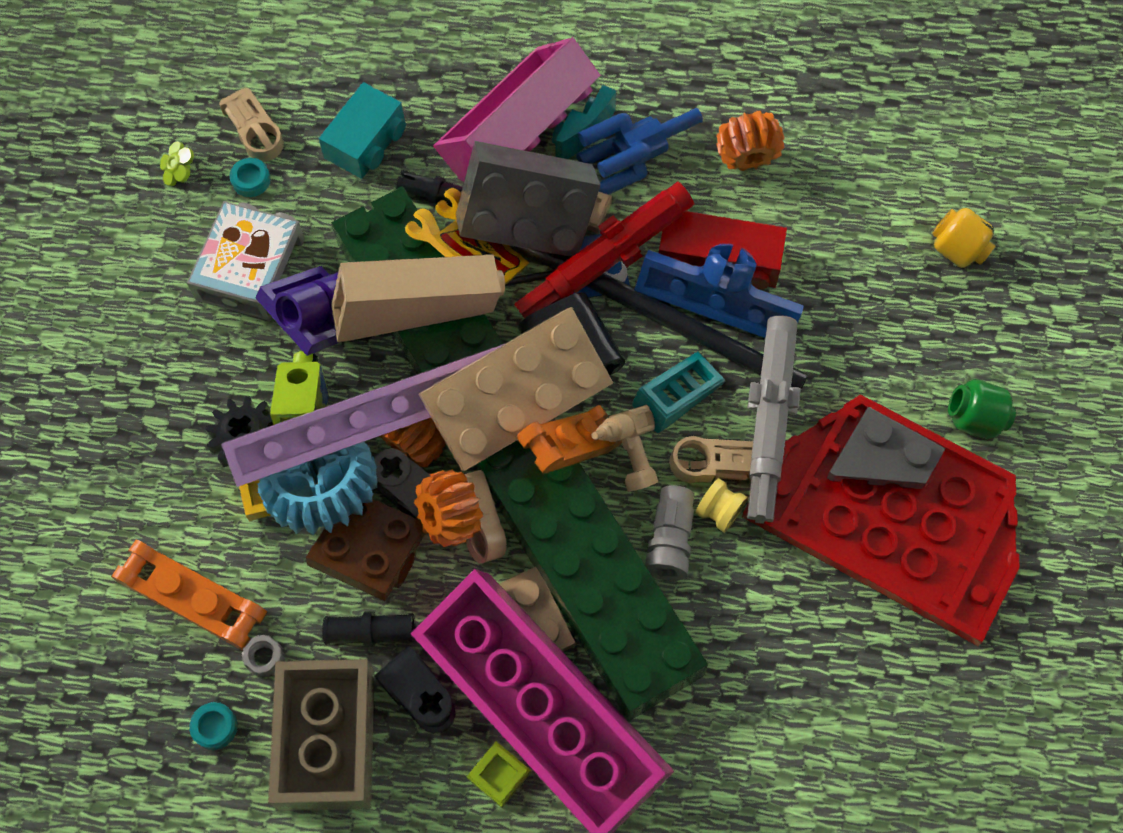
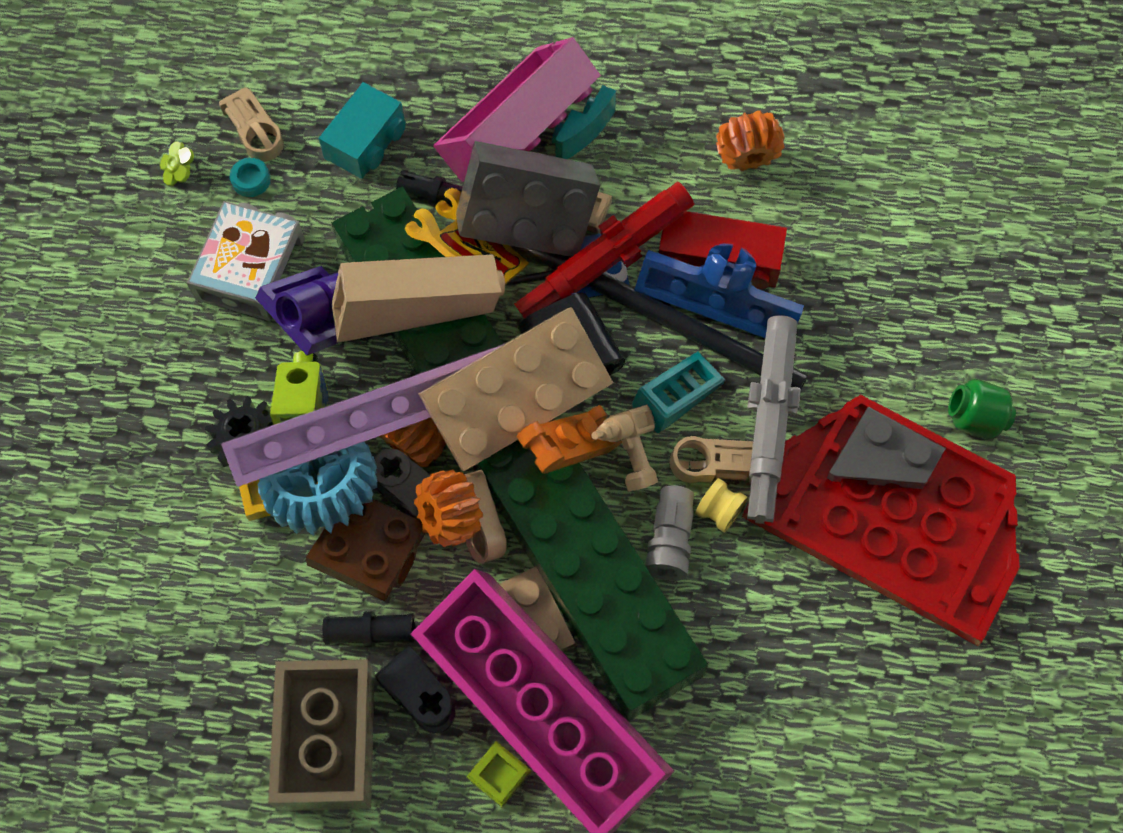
orange plate [111,540,267,650] -> none
teal tile [189,702,238,750] -> none
light grey axle [242,635,285,678] -> none
blue plant [576,108,703,195] -> none
yellow head [932,207,995,268] -> none

